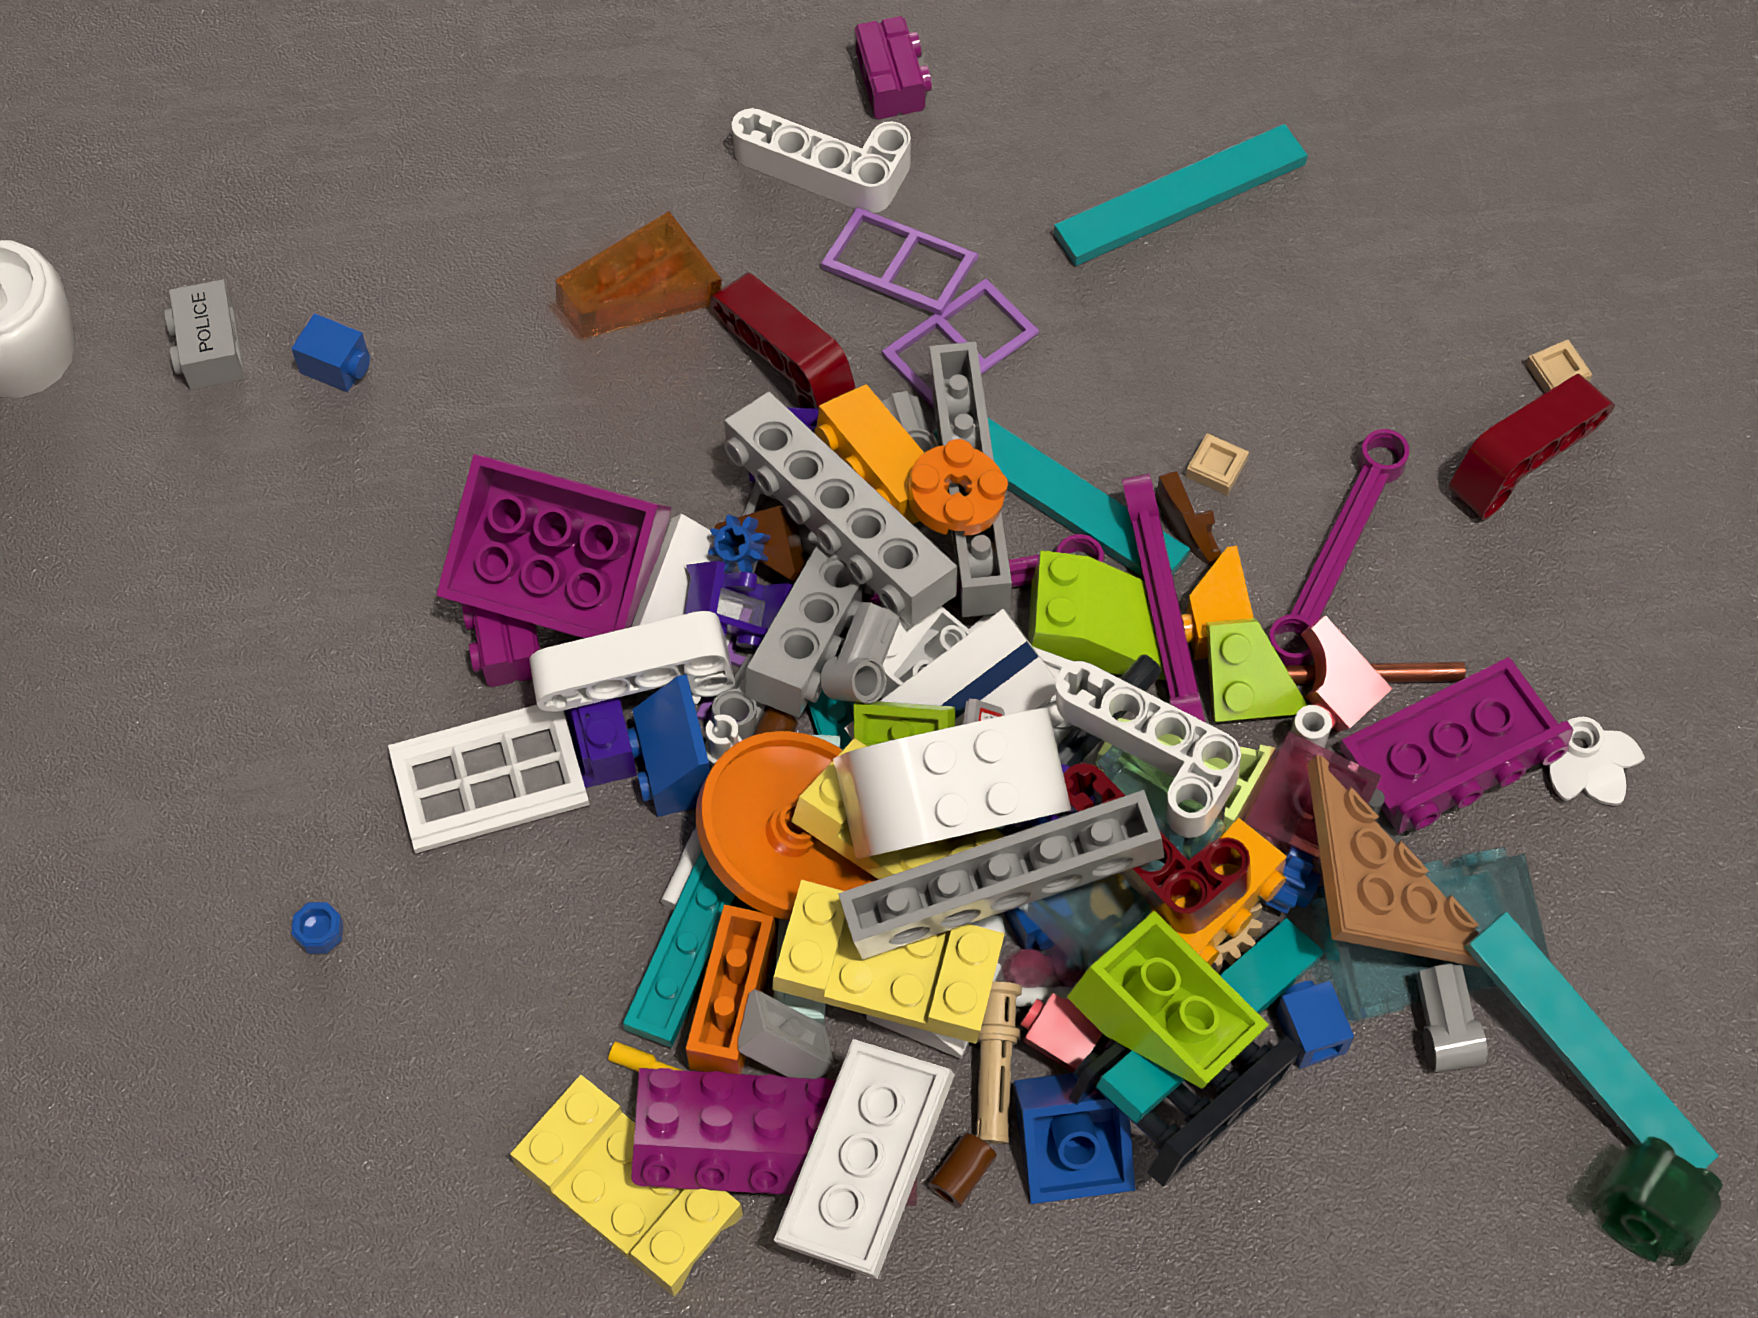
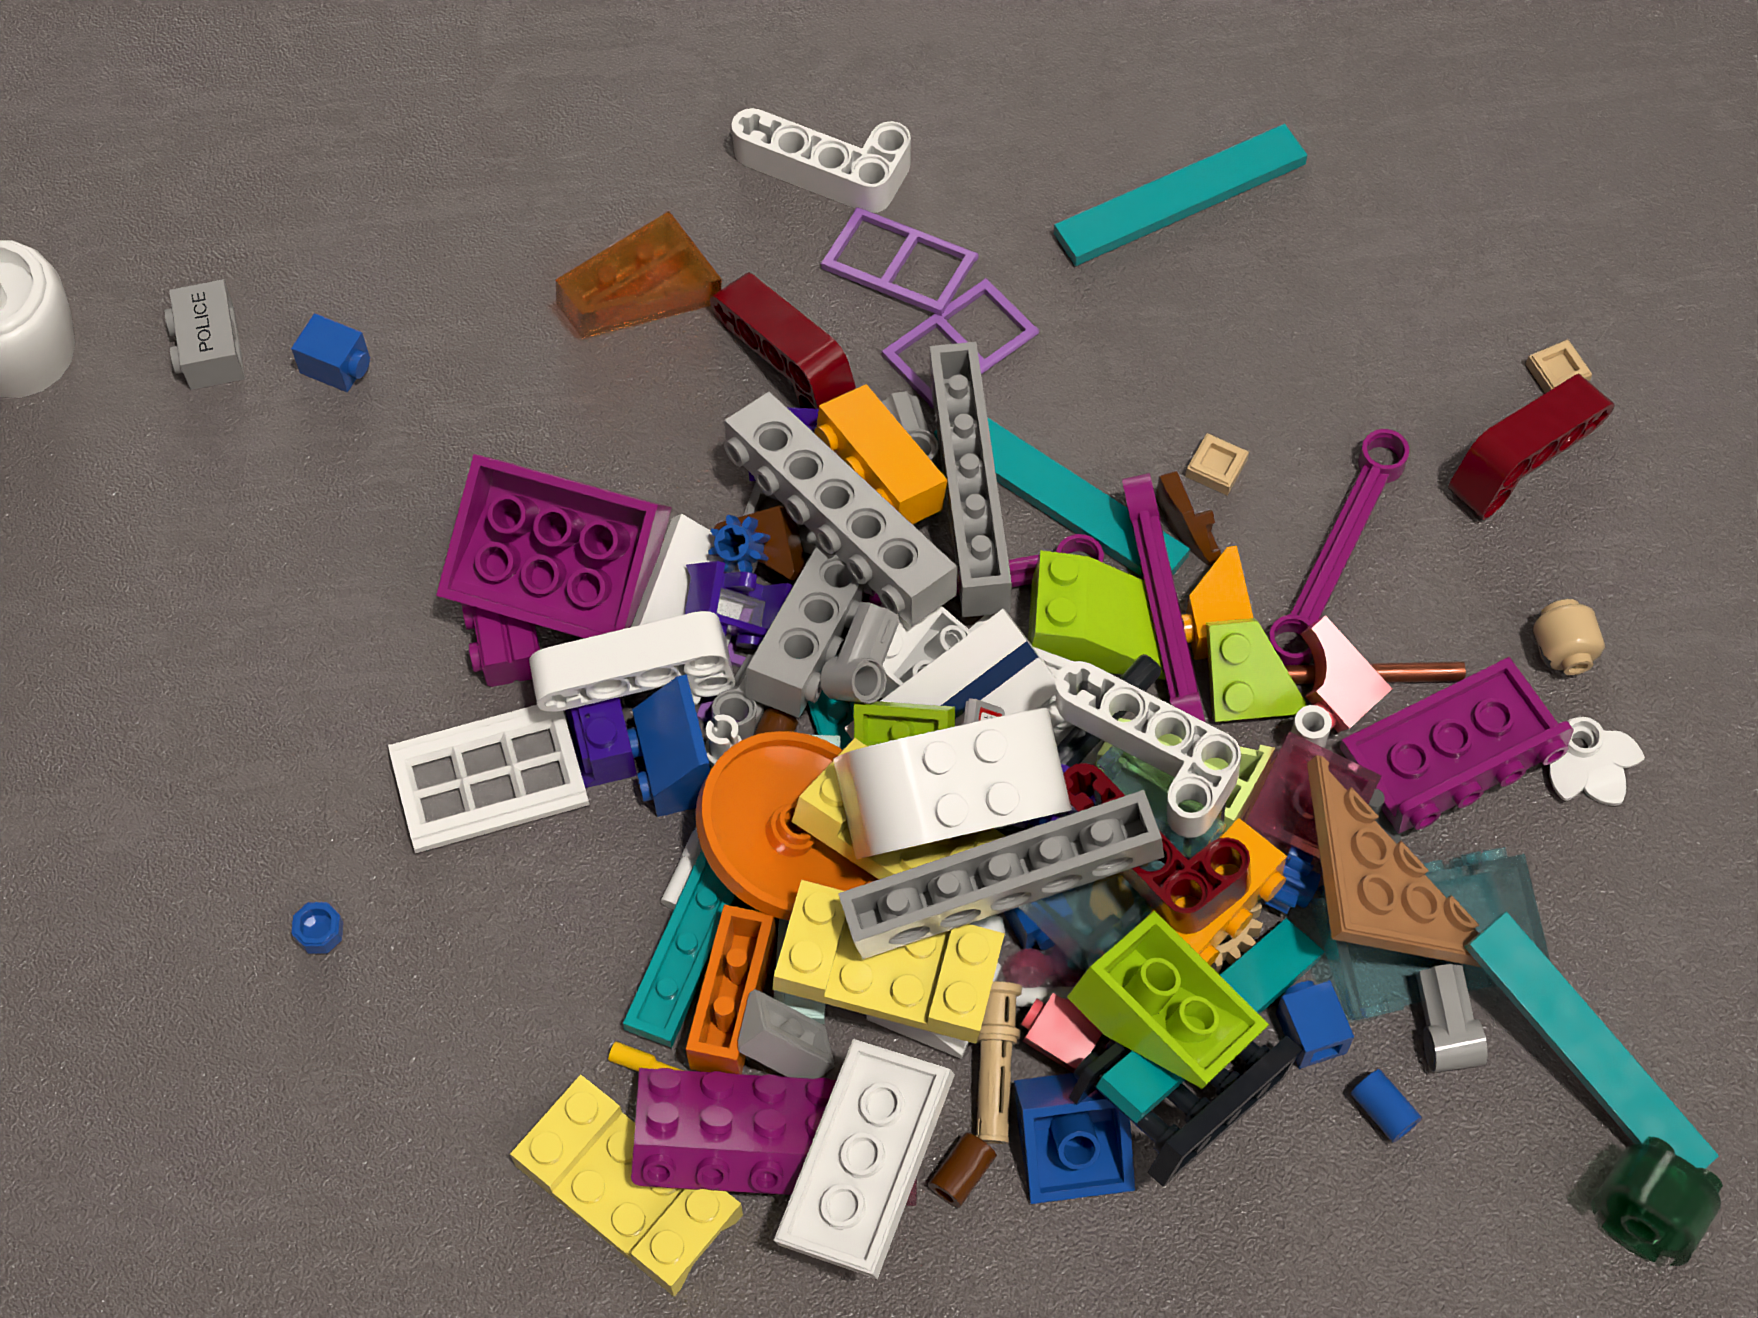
magenta brick [854,16,932,120] -> none
orange plate [908,439,1008,536] -> none
none -> blue piece [1351,1069,1423,1143]
none -> tan head [1533,599,1605,675]

